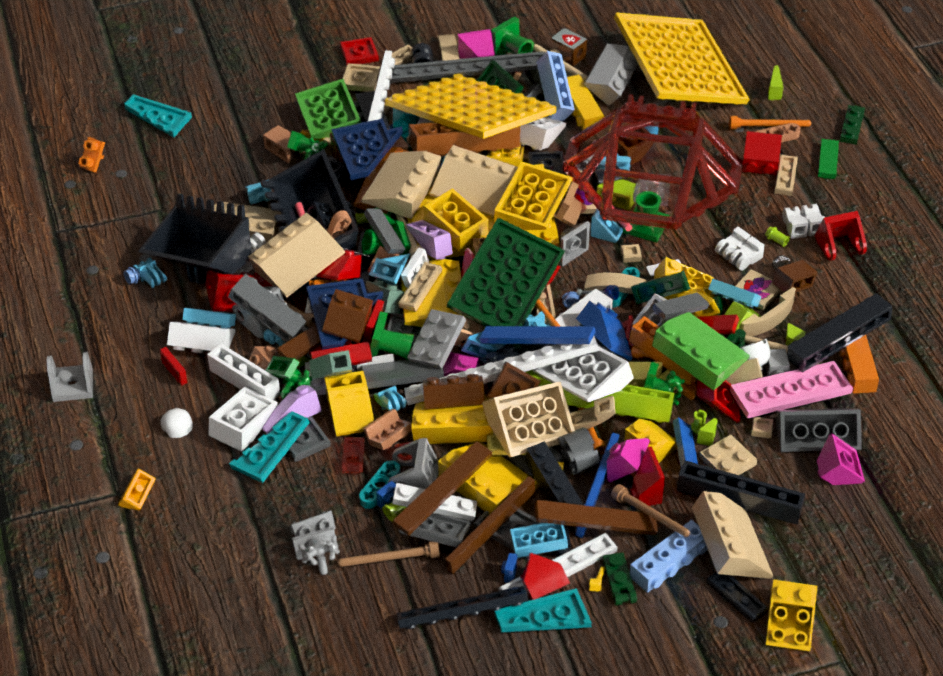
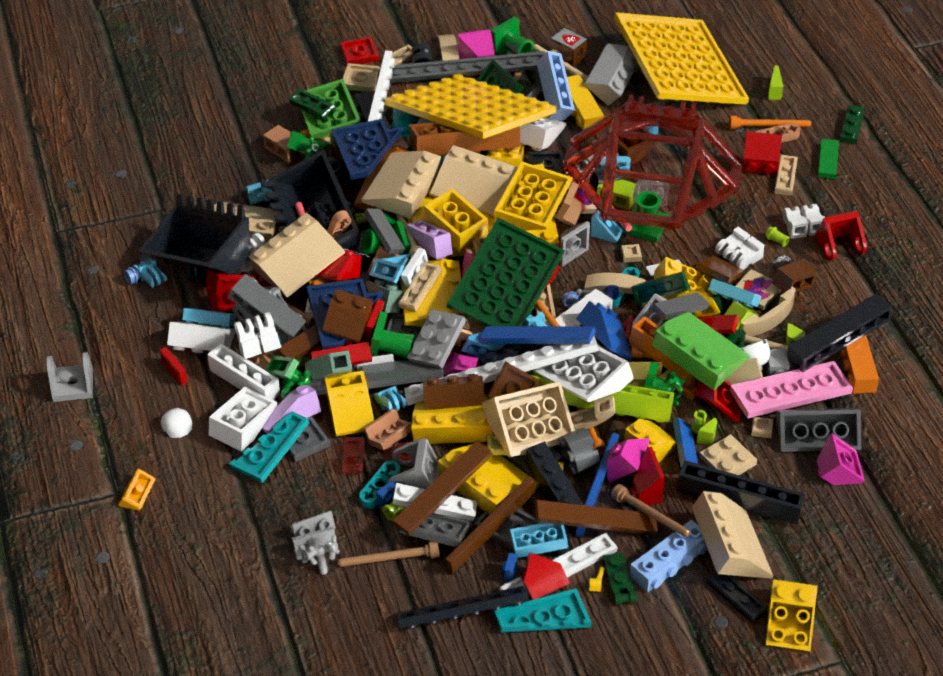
orange hips [78,137,105,172] -> none
teal wing [124,94,192,138] -> none
none -> white legs [234,312,281,359]
none -> dark green plate [288,89,336,121]
none -> reddish brown tile [696,256,745,284]

